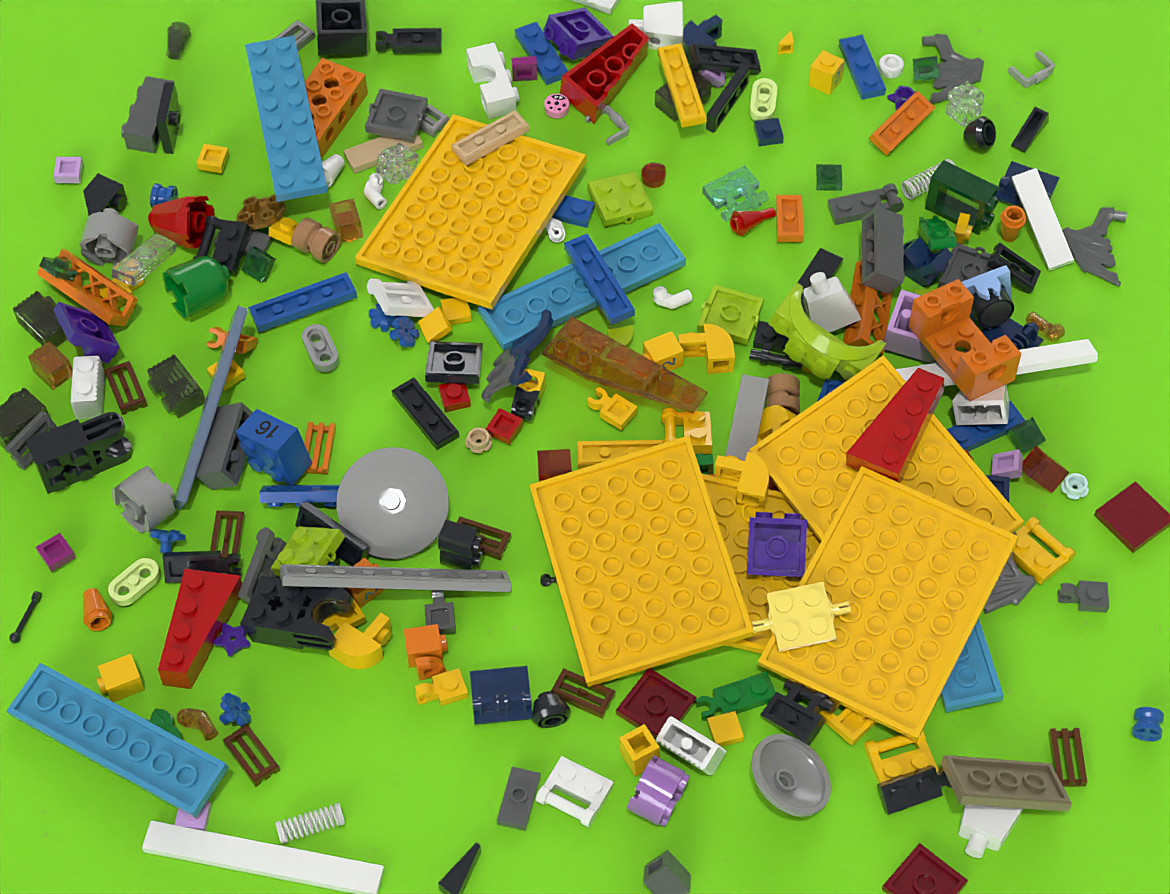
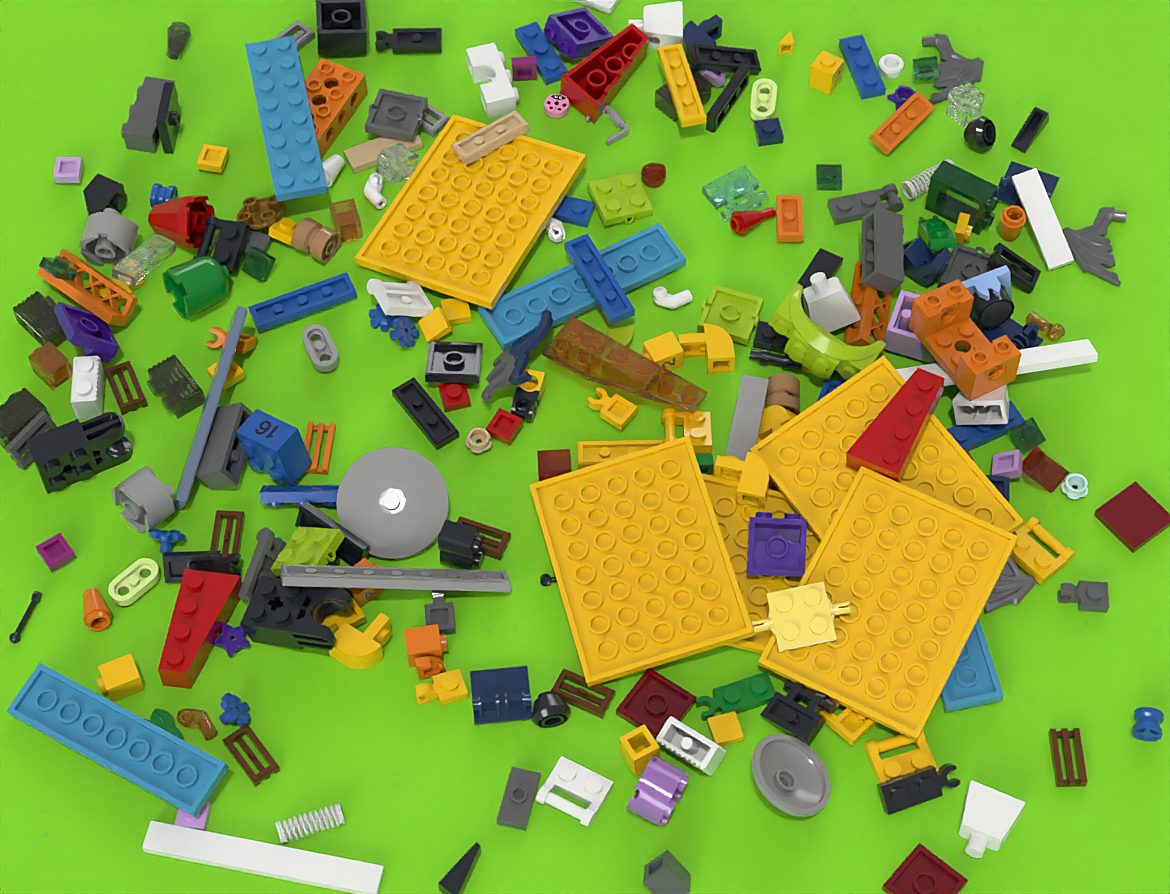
dark tan plate [941,755,1072,812] -> none
light grey piece [1008,51,1055,88] -> none

